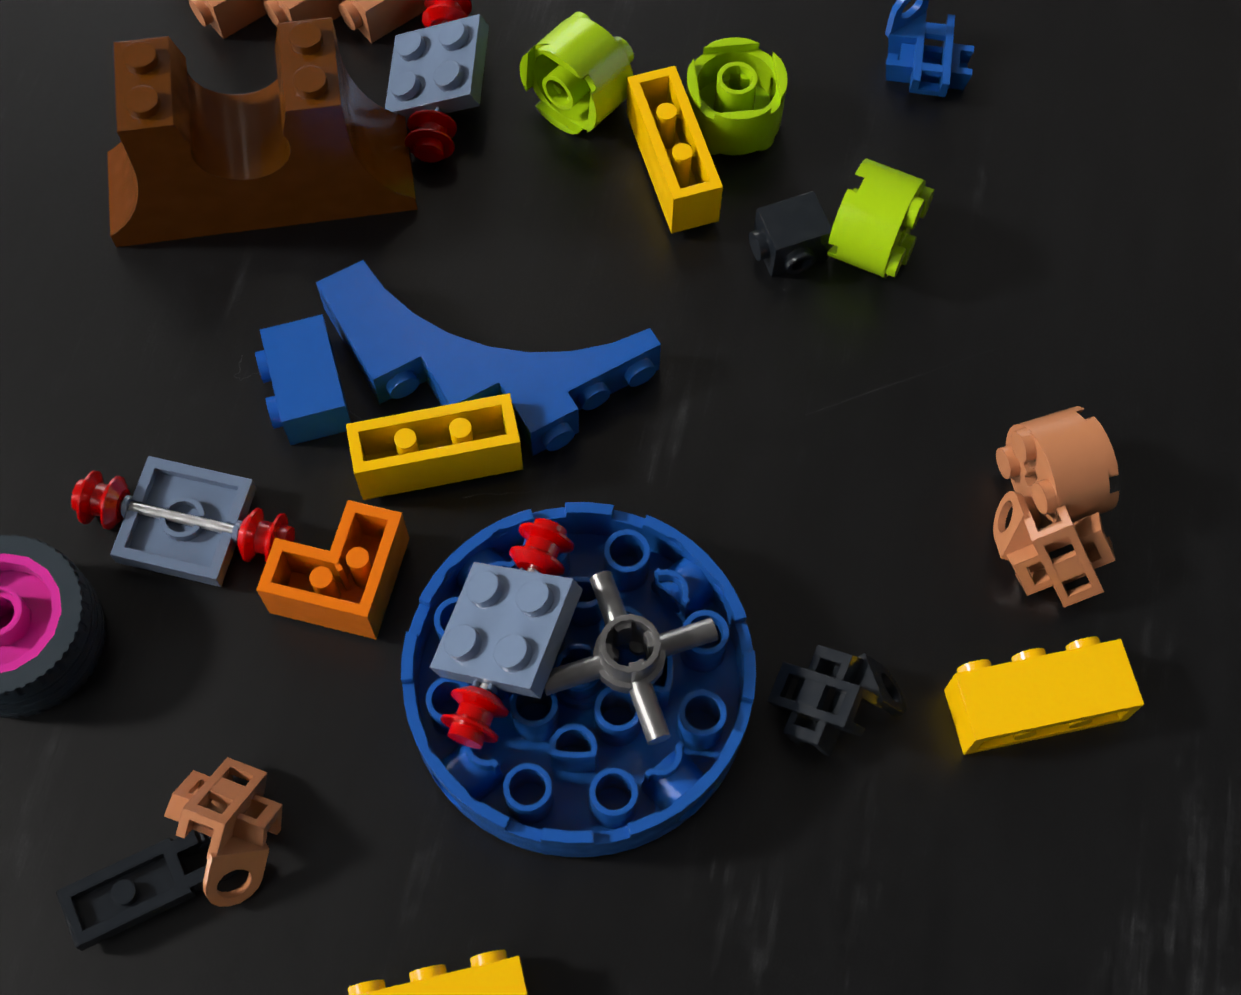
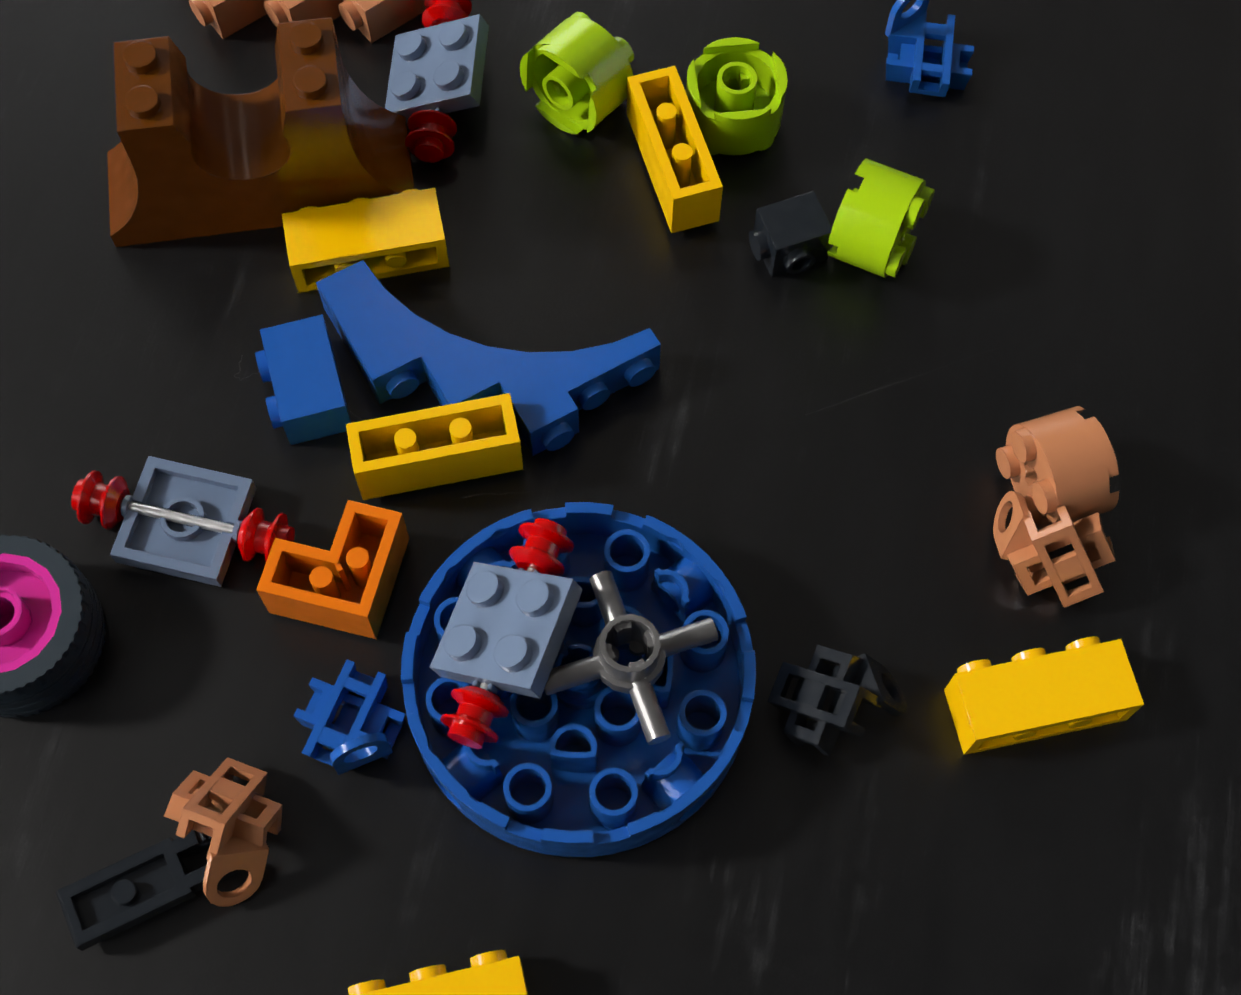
none -> yellow brick [282,188,450,293]
none -> blue piece [294,659,406,775]

